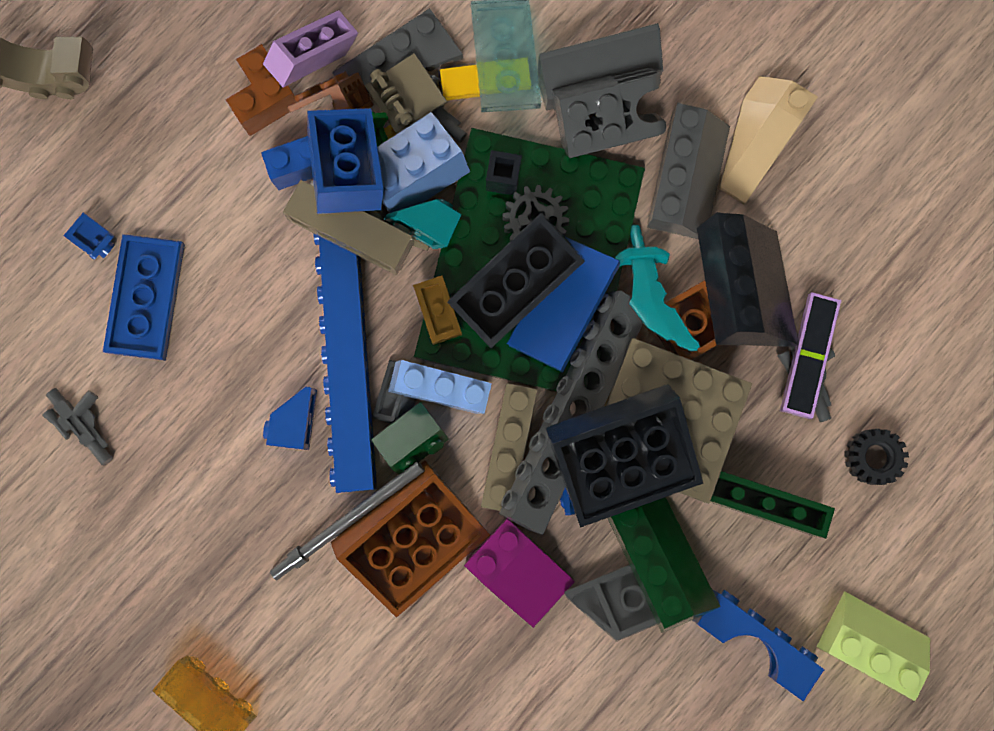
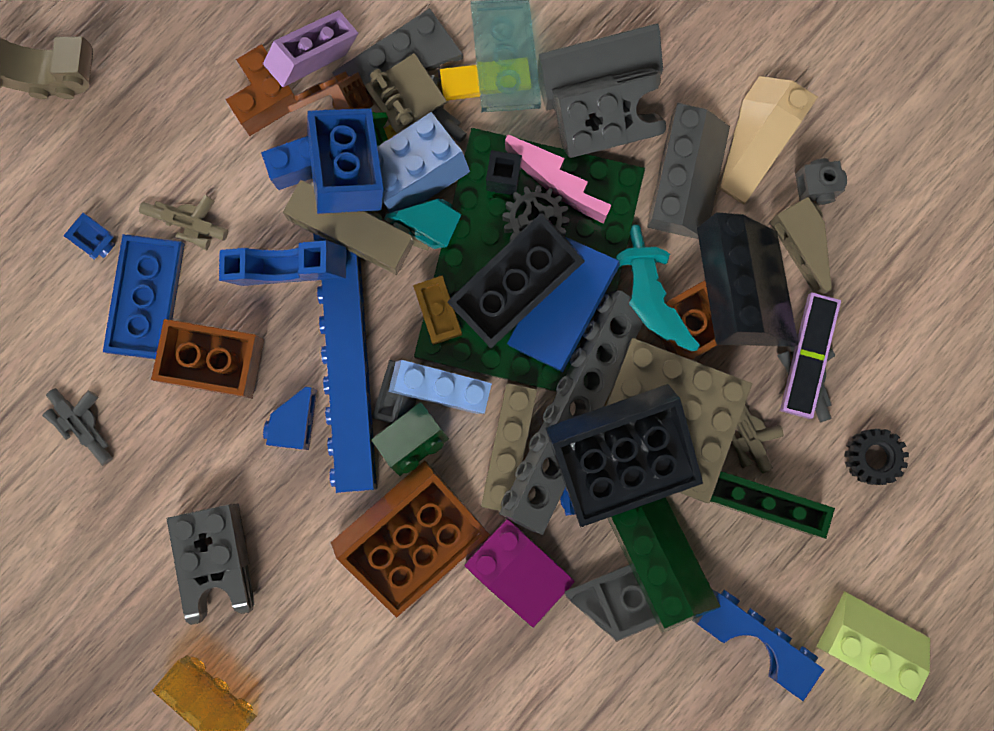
dark grey bar [270,461,425,580] -> none
none -> dark tan piece [139,195,228,250]
none -> dark orange brick [151,319,264,399]
none -> dark grey brick [167,504,255,625]
none -> blue arch [219,240,346,286]
none -> bright pink slope [505,134,611,224]
none -> dark tan piece [732,406,784,473]
none -> dark tan slope [769,197,832,295]
none -> dark grey brick [795,158,847,205]

